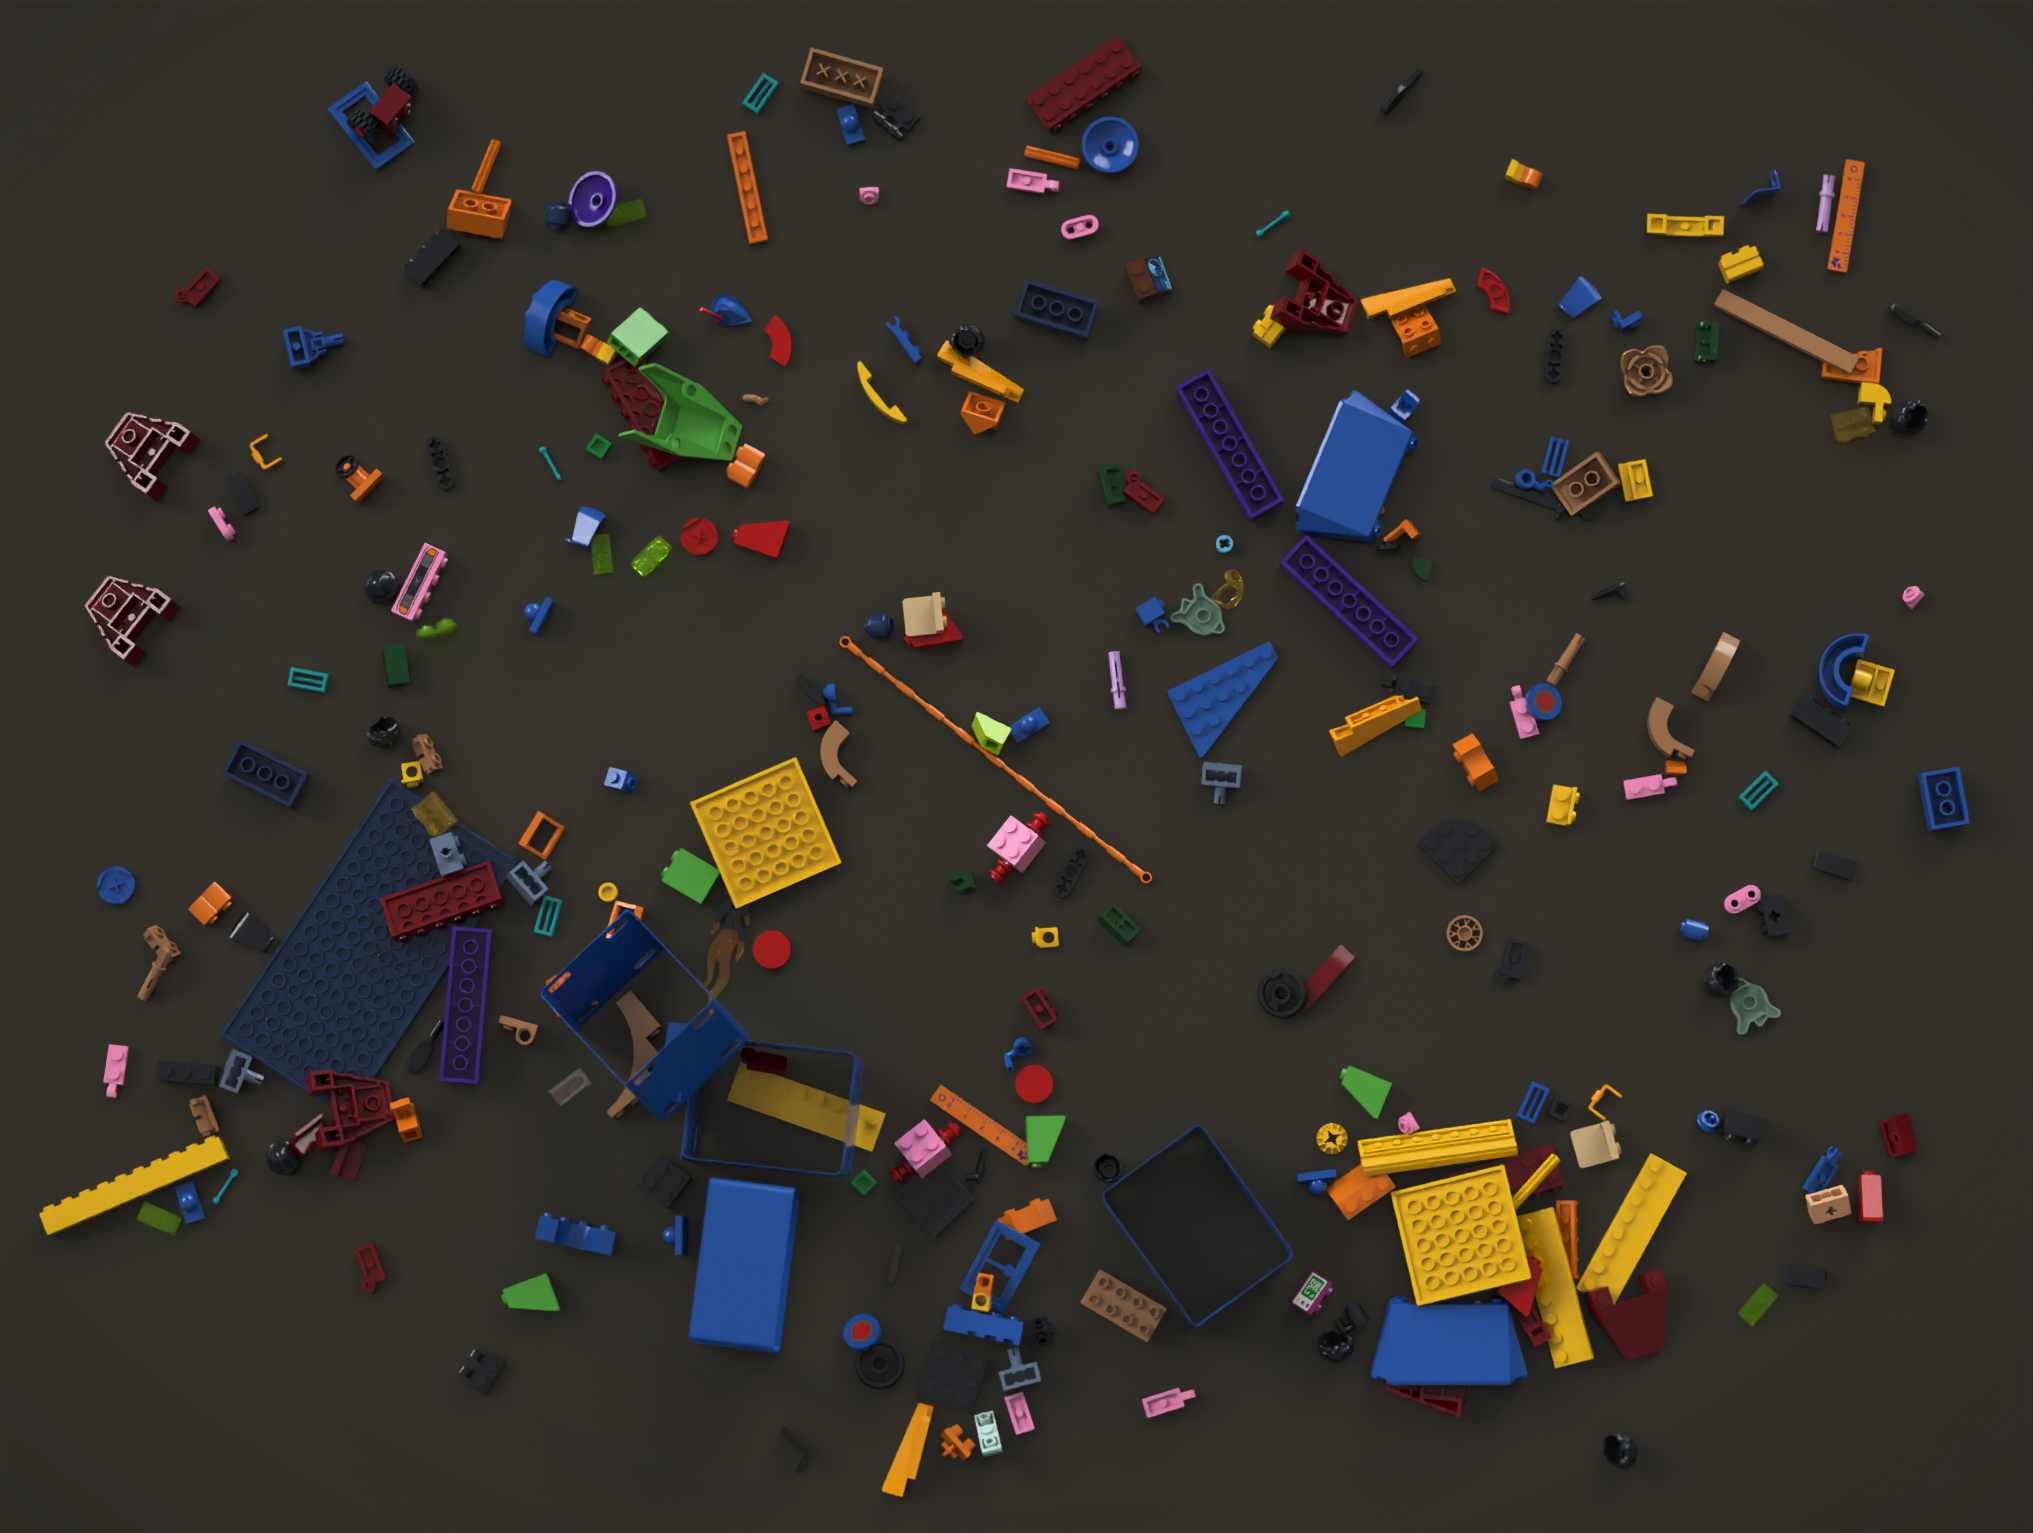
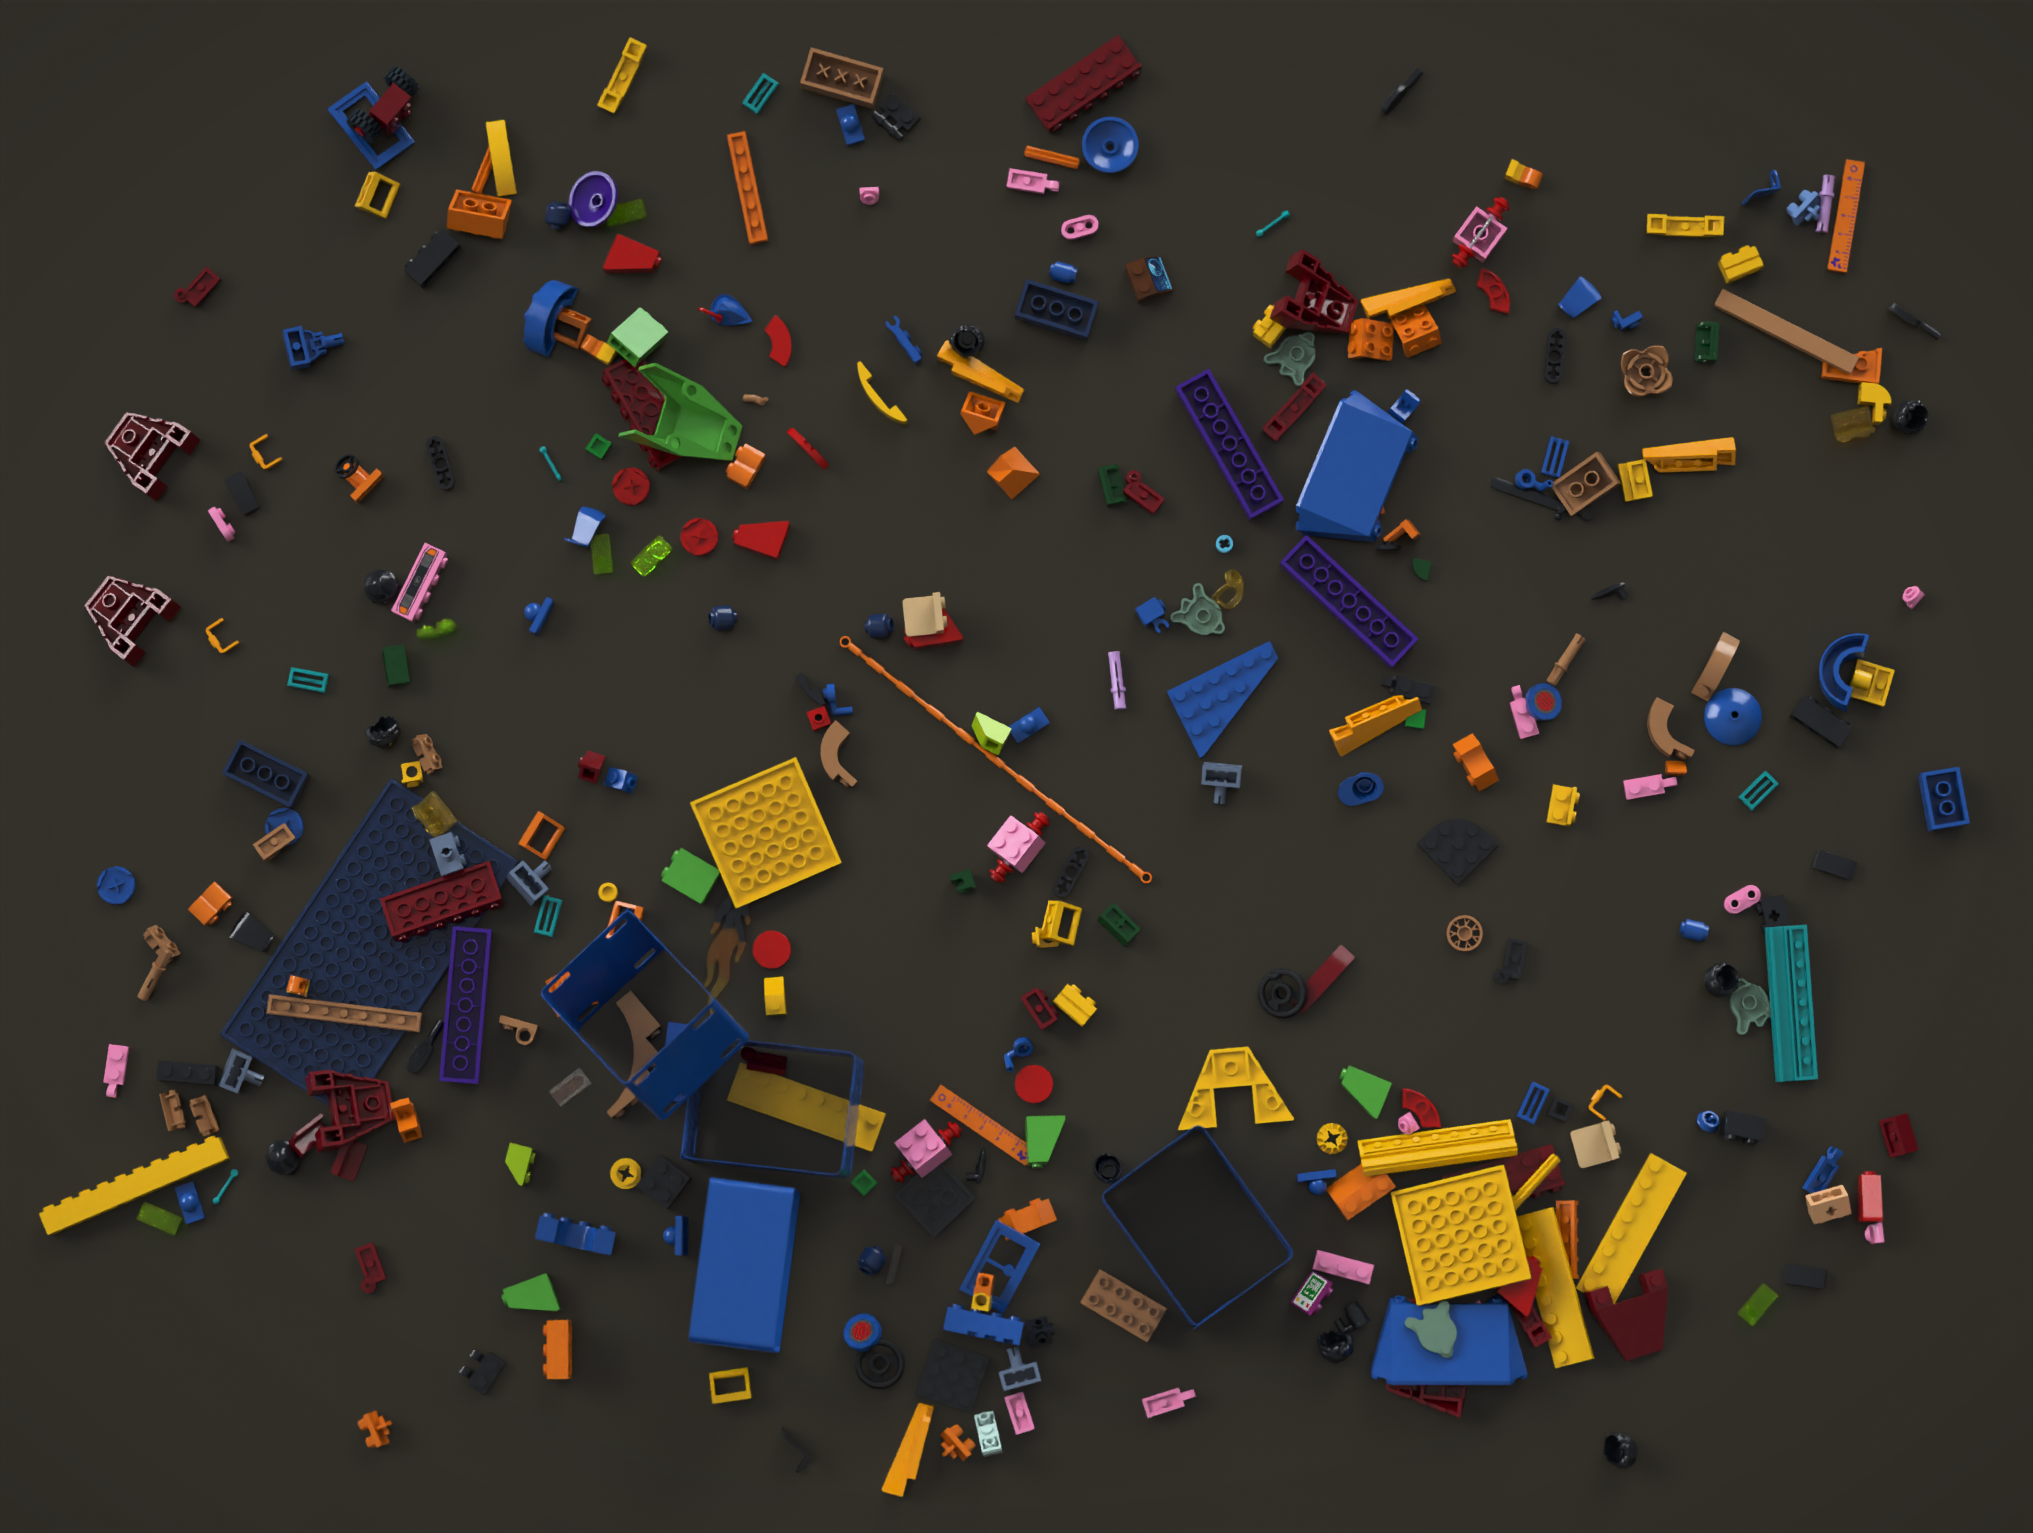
none -> medium nougat hinge [159,1089,186,1131]
none -> light orange piece [206,618,239,654]
none -> medium nougat plate [253,823,296,862]
none -> blue tile [265,808,304,846]
none -> medium nougat tile [266,994,423,1033]
none -> orange leg [287,975,311,997]
none -> yellow tile [355,172,400,219]
none -> orange hips [358,1411,392,1448]
none -> yellow slope [486,120,517,197]
none -> lime slope [505,1143,536,1187]
none -> orange slope [543,1320,572,1379]
none -> dark red brick [578,750,606,784]
none -> yellow slope [597,37,647,114]
none -> red slope [602,234,662,273]
none -> yellow gear [610,1158,641,1189]
none -> red tile [612,468,650,506]
none -> dark blue head [708,605,737,631]
none -> yellow tile [709,1367,752,1404]
none -> yellow slope [764,977,787,1017]
none -> red tile [787,428,829,470]
none -> dark blue head [857,1246,886,1276]
none -> orange slope [987,447,1040,500]
none -> yellow tile [1040,900,1082,946]
none -> blue brick [1049,261,1078,284]
none -> yellow brick [1053,984,1097,1027]
none -> yellow wing [1178,1047,1294,1131]
none -> dark red slope [1262,372,1327,441]
none -> sand green tile [1264,332,1316,387]
none -> bright pink brick [1312,1250,1374,1284]
none -> blue piece [1338,772,1384,806]
none -> orange bracket [1347,318,1394,361]
none -> red tile [1402,1088,1441,1128]
none -> sand green tile [1404,1301,1457,1358]
none -> bright pink brick [1451,197,1510,269]
none -> light orange wedge [1642,437,1736,472]
none -> blue dish [1704,688,1762,746]
none -> teal plate [1765,925,1818,1082]
none -> medium blue hips [1786,190,1821,226]
none -> bright pink plate [1865,1223,1885,1244]

